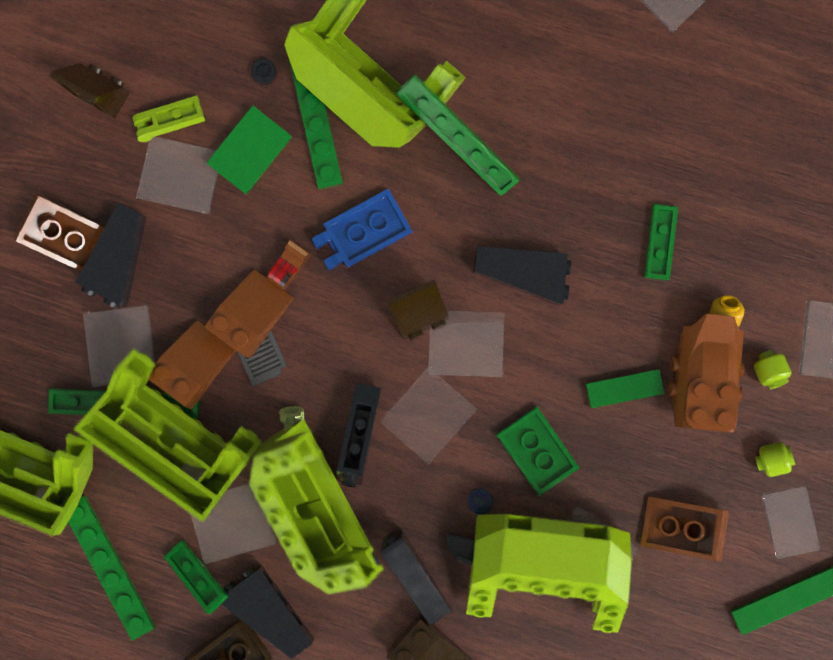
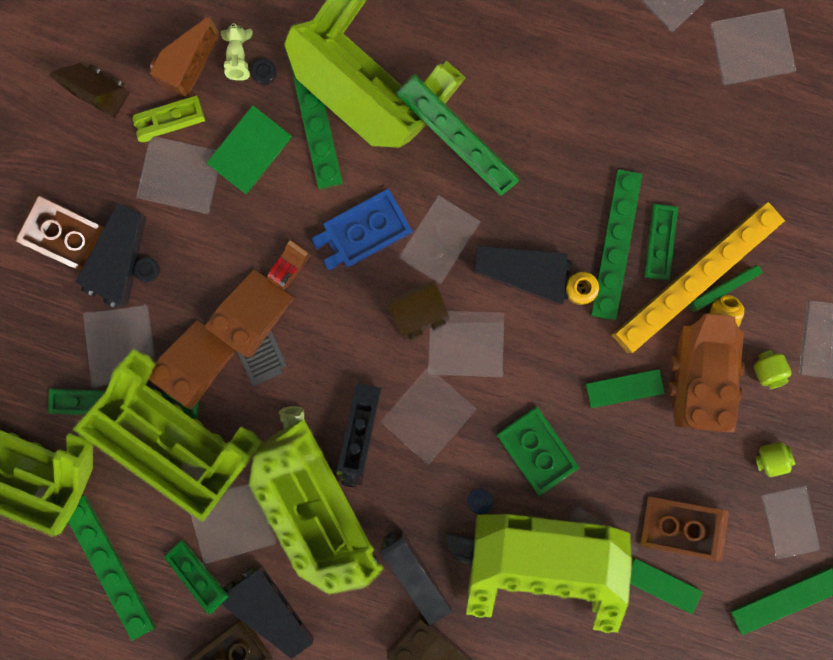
none -> black tile [134,257,160,283]
none -> dark orange slope [149,17,220,99]
none -> yellowish green animal [221,23,253,81]
none -> clear tile [399,195,481,285]
none -> yellow head [565,272,599,305]
none -> green plate [590,169,643,321]
none -> yellow brick [611,202,785,353]
none -> green tile [630,557,703,614]
none -> green tile [688,265,763,311]
none -> clear piece [711,9,796,86]

